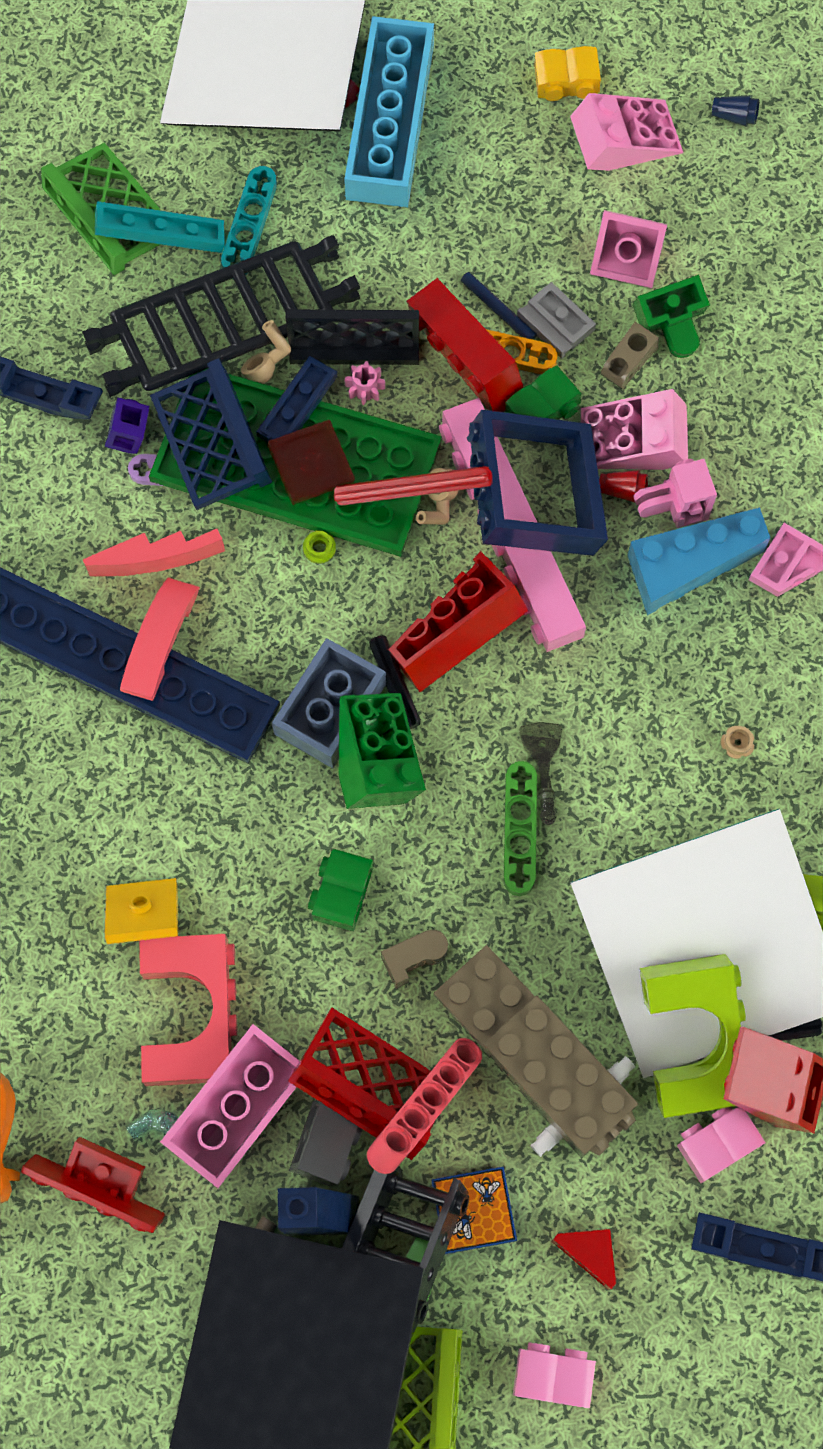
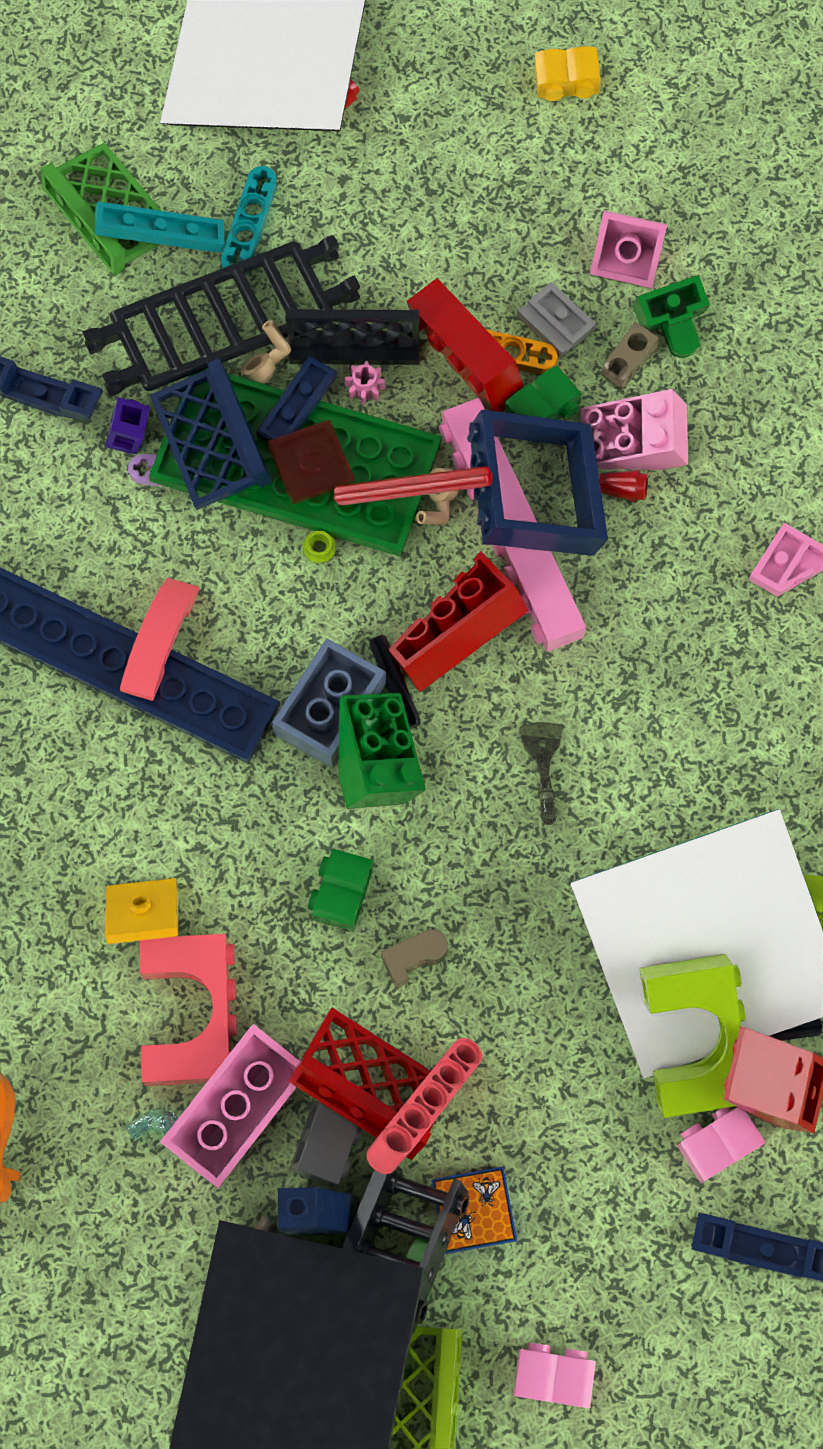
red bracket [21,1137,165,1233] -> none
coral slope [83,528,225,576] -> none
medium azure brick [344,16,434,207] -> none
dark tan piece [434,945,638,1159] -> none
dark blue bar [461,272,537,340] -> none
bright green beam [504,761,537,896] -> none
red slope [551,1229,616,1290] -> none
bright pink slope [570,93,683,171] -> none
dark azure wedge [627,507,770,615] -> none
bright pink brick [633,459,717,528] -> none
dark blue cone [712,95,760,127] -> none
tan plate [721,726,754,759] -> none

